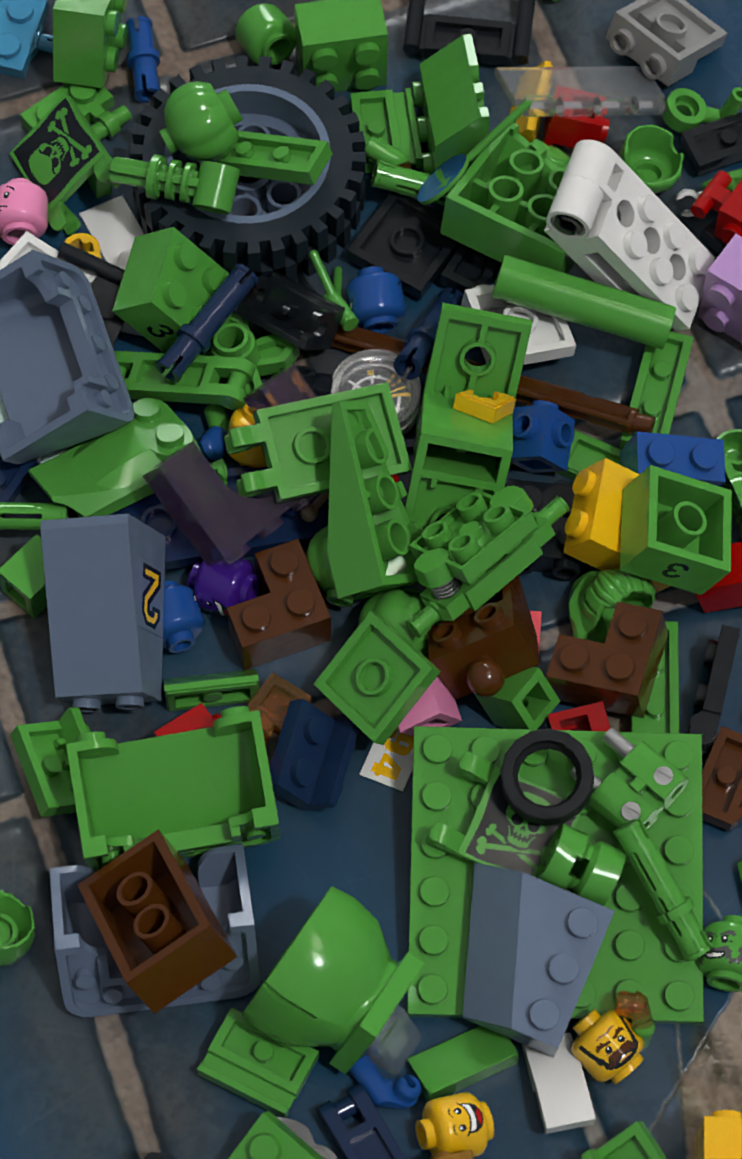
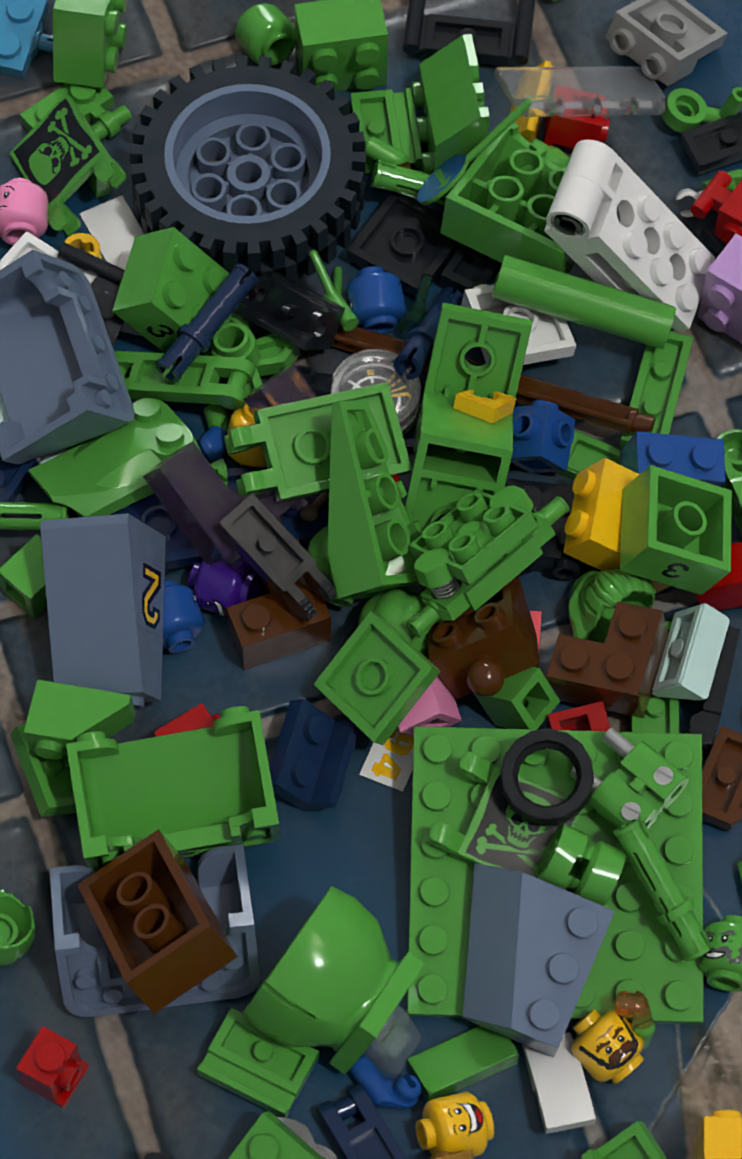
bright green piece [109,154,240,215] -> none
blue pin [125,16,160,103] -> none
bright green plant [159,81,243,163] -> none
bright green slope [164,669,260,711] -> none
bright green plate [199,130,333,185] -> none
clear orange plate [247,672,312,745] -> none
bright green hair [619,125,684,194] -> none
none -> red brick [16,1026,90,1109]
none -> bright green slope [24,679,136,760]
none -> black hinge [215,493,337,621]
none -> clear green hand [398,273,433,334]
none -> light aqua slope [652,603,729,700]

